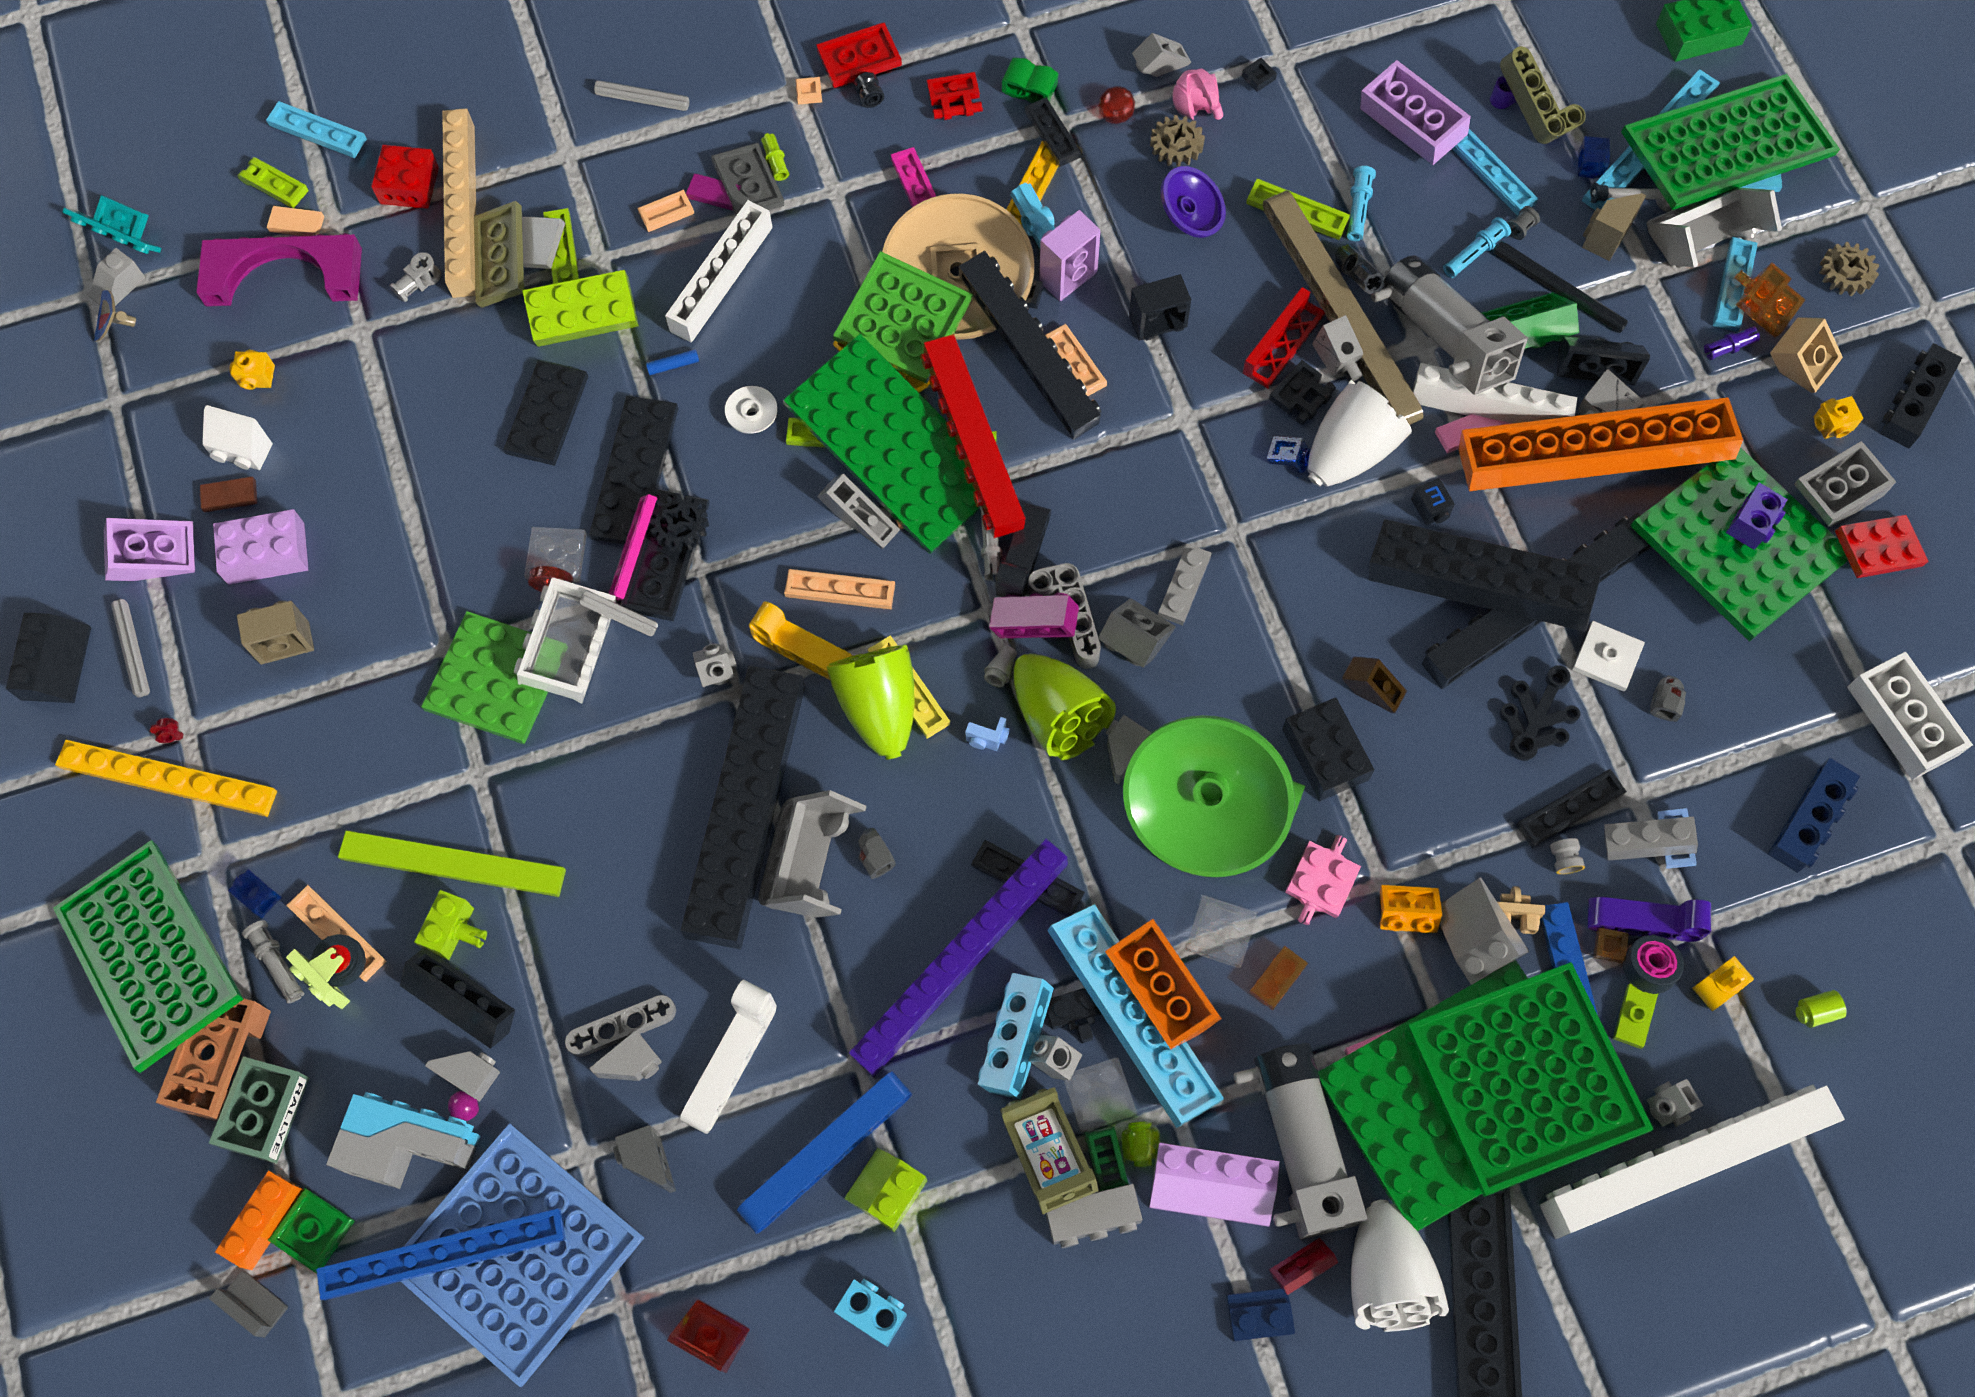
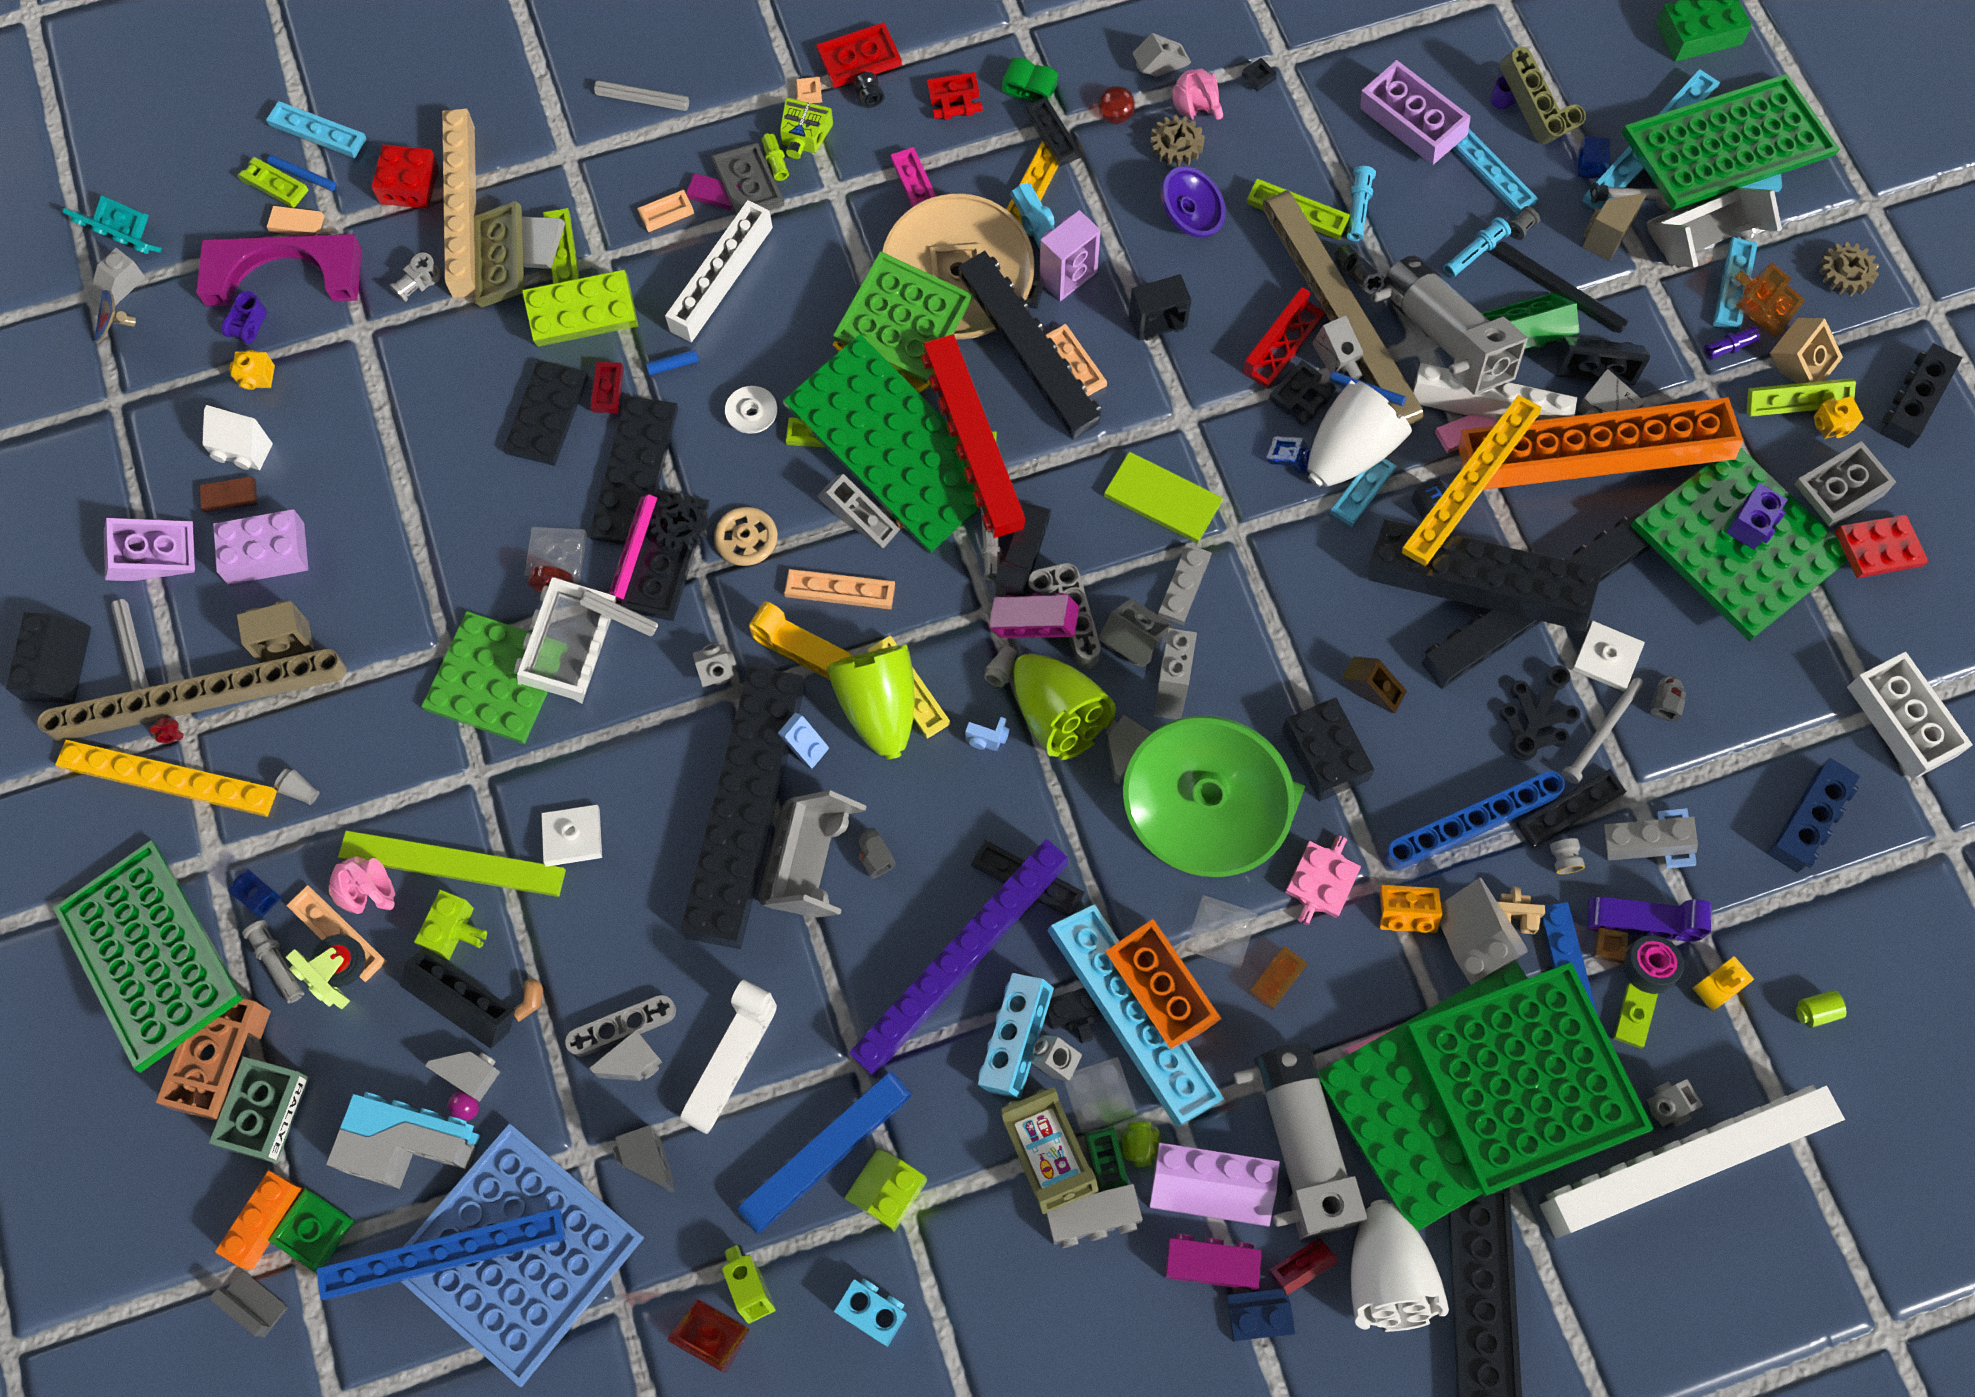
none -> dark tan beam [37,649,347,741]
none -> dark purple piece [222,291,267,344]
none -> blue bar [267,155,336,191]
none -> light grey cone [274,768,319,805]
none -> bright pink helmet [329,856,395,914]
none -> medium nougat arm [514,978,543,1022]
none -> white plate [542,805,602,866]
none -> dark red plate [590,362,624,414]
none -> tan plate [714,507,778,566]
none -> lime torso [722,1245,776,1324]
none -> light blue plate [778,712,829,769]
none -> lime torso [780,98,833,159]
none -> lime tile [1104,452,1223,544]
none -> light grey piece [1154,628,1197,720]
none -> magenta brick [1165,1234,1262,1290]
none -> blue bar [1329,371,1406,406]
none -> medium azure tile [1330,458,1397,527]
none -> blue beam [1384,771,1565,871]
none -> yellow plate [1402,395,1542,566]
none -> light grey bar [1561,678,1643,784]
none -> lime plate [1746,378,1856,417]

